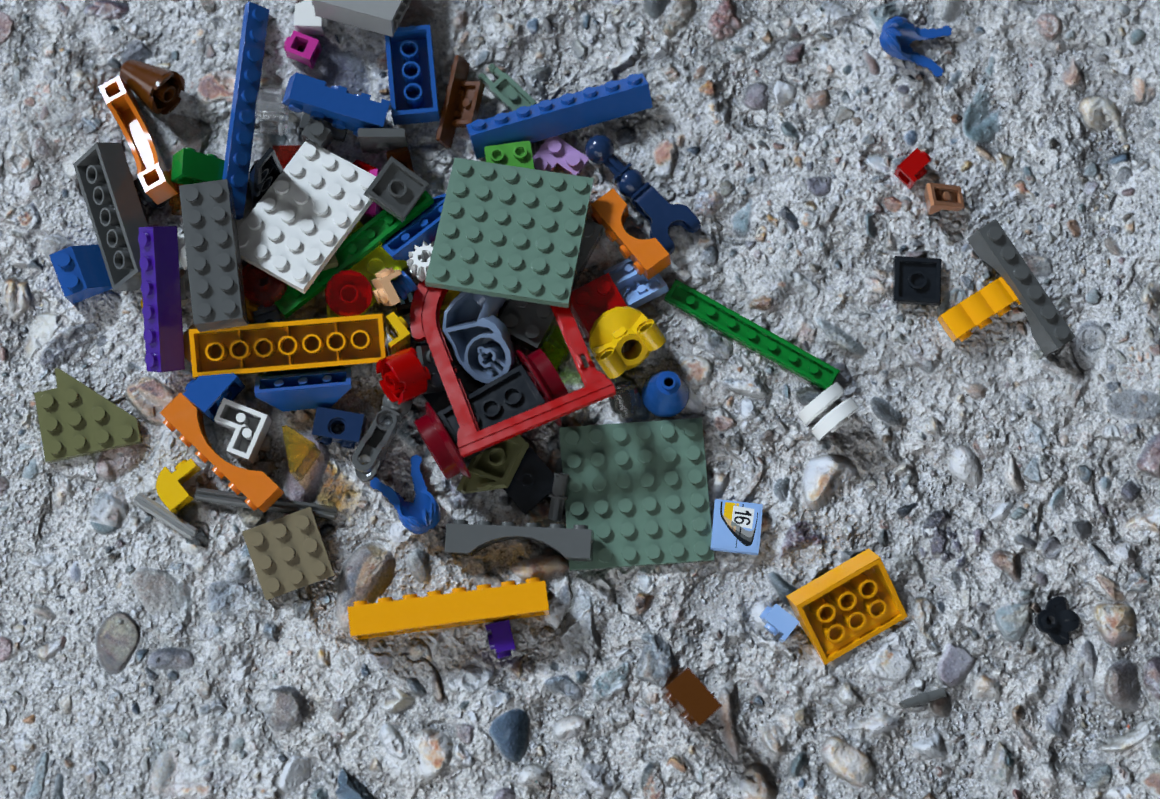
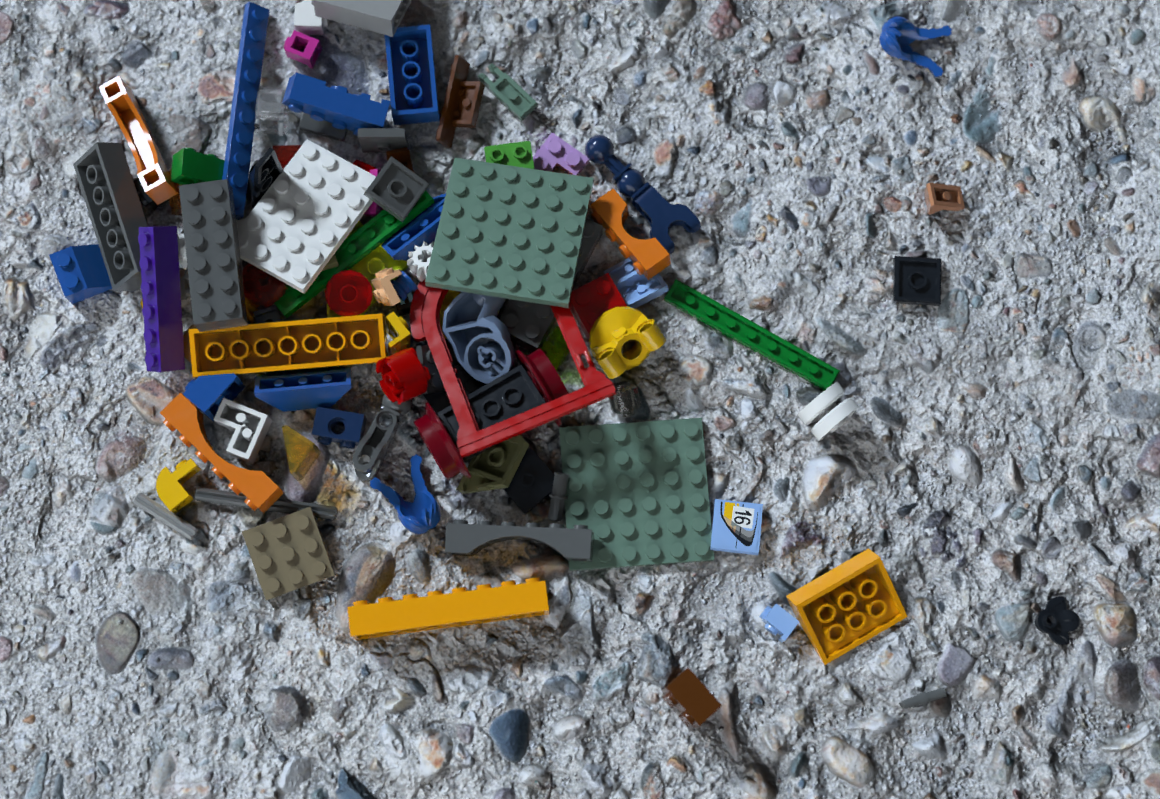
olive wing [34,368,143,463] -> none
reddish brown cone [120,59,185,115] -> none
dark grey brick [301,119,336,150] -> none
blue brick [466,73,653,159] -> none
dark purple brick [485,620,516,659] -> none
blue cone [641,371,689,418] -> none
red brick [894,148,931,189] -> none
light orange brick [937,276,1021,342] -> none
dark grey arch [967,219,1075,356] -> none

